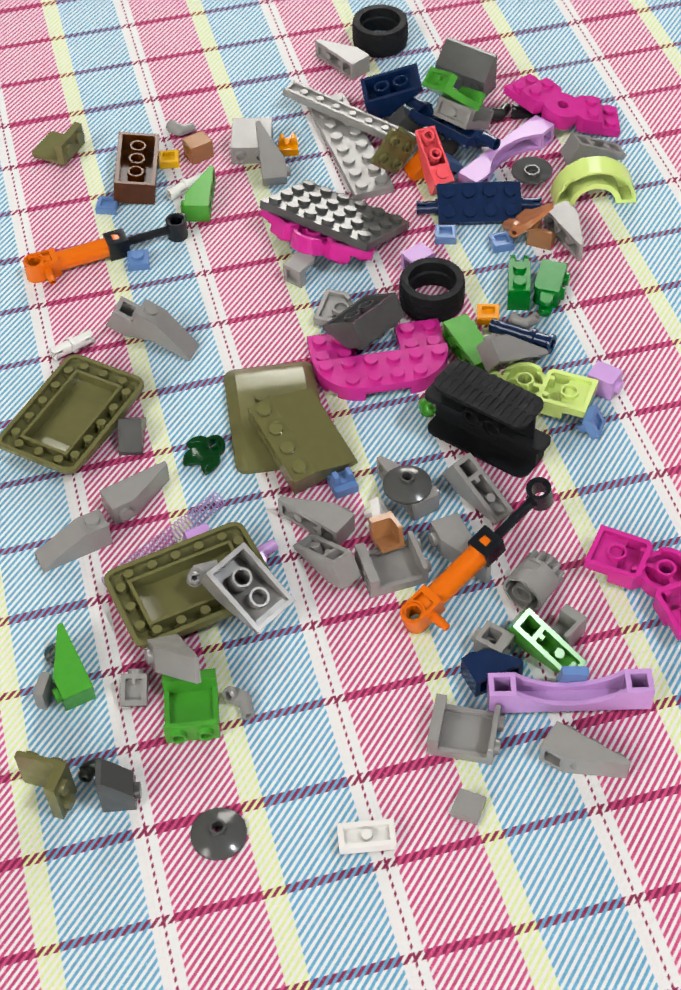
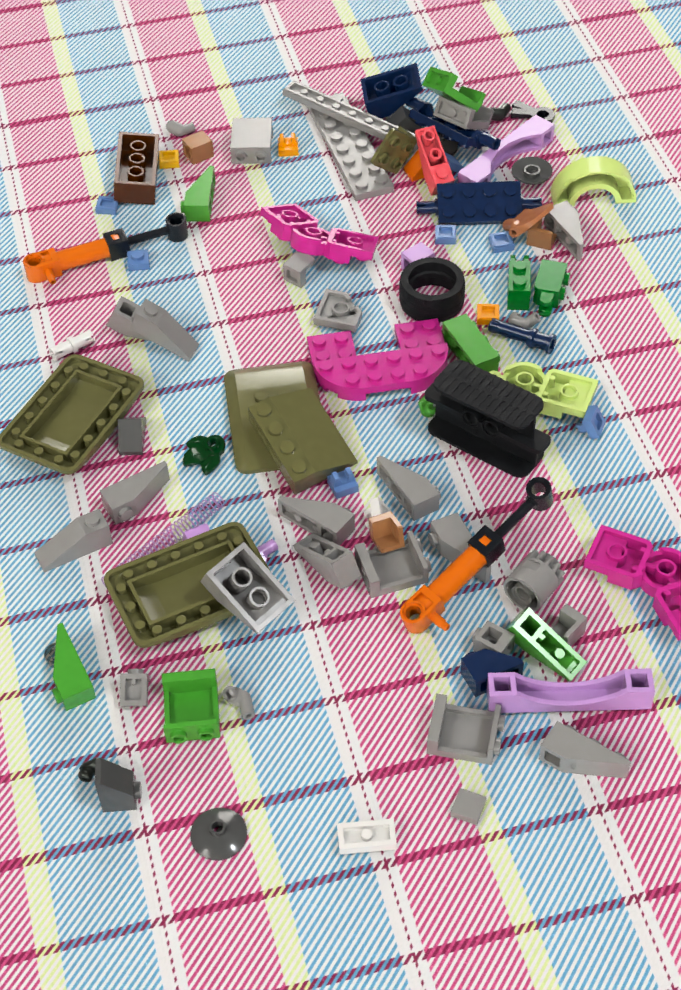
olive bracket [14,751,77,820] -> none
olive bracket [32,122,85,166] -> none
light grey tile [33,672,55,710] -> none
light grey slope [144,634,201,684] -> none
white pin [165,172,202,201] -> none
light grey arm [186,559,218,587] -> none
light grey slope [256,121,291,186] -> none
dark grey plate [259,180,410,252] -> none
light grey slope [315,39,370,80] -> none
dark grey slope [323,292,405,350] -> none
black tyre [352,4,408,58] -> none
dark grey dish [383,465,432,505] -> none
dark grey slope [435,37,497,98] -> none
light grey slope [442,452,514,525] -> none
light grey slope [476,333,549,372] -> none
dark pink plate [503,74,621,138] -> none
medium blue tile [556,666,590,683] -> none
light grey slope [560,132,627,165] -> none
lavender brick [587,360,624,401] -> none

